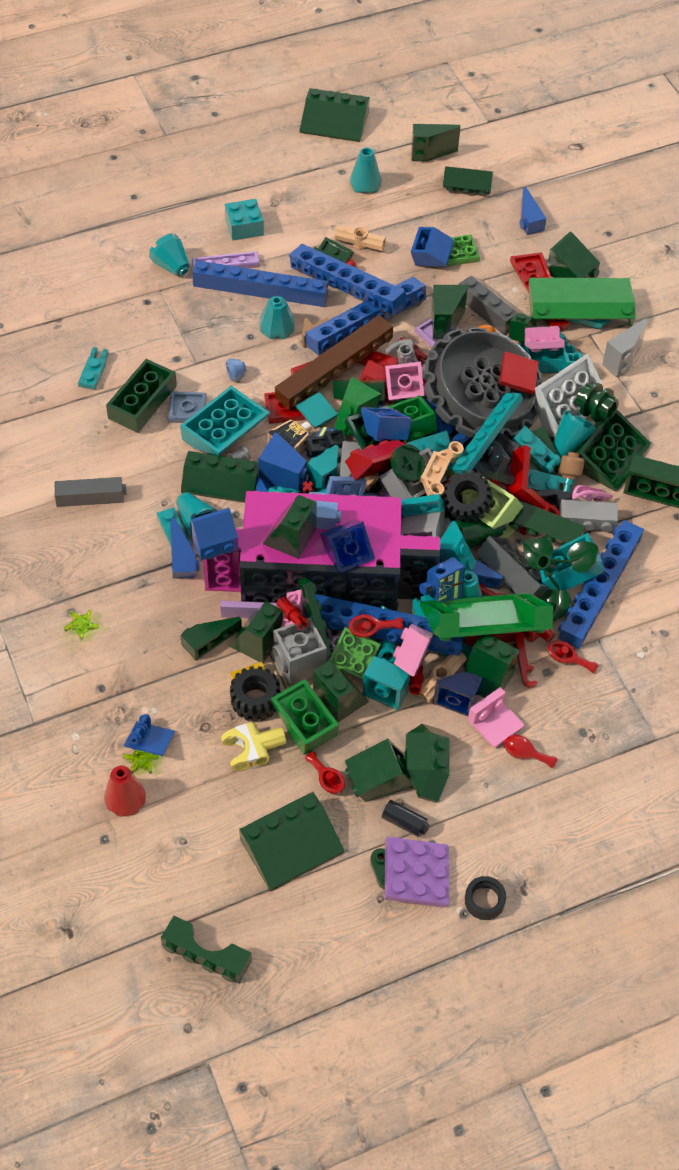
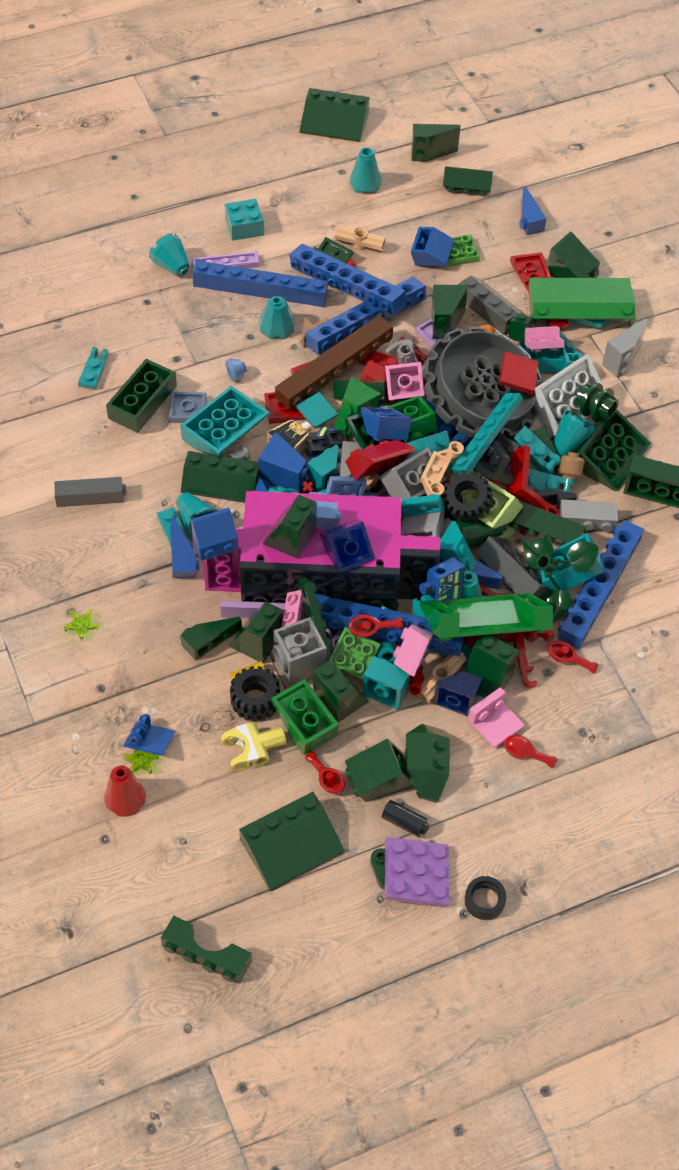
red pin [277,596,309,630] -> none
dark green tile [391,444,425,482] -> none
bright pink piece [572,485,613,502] -> none

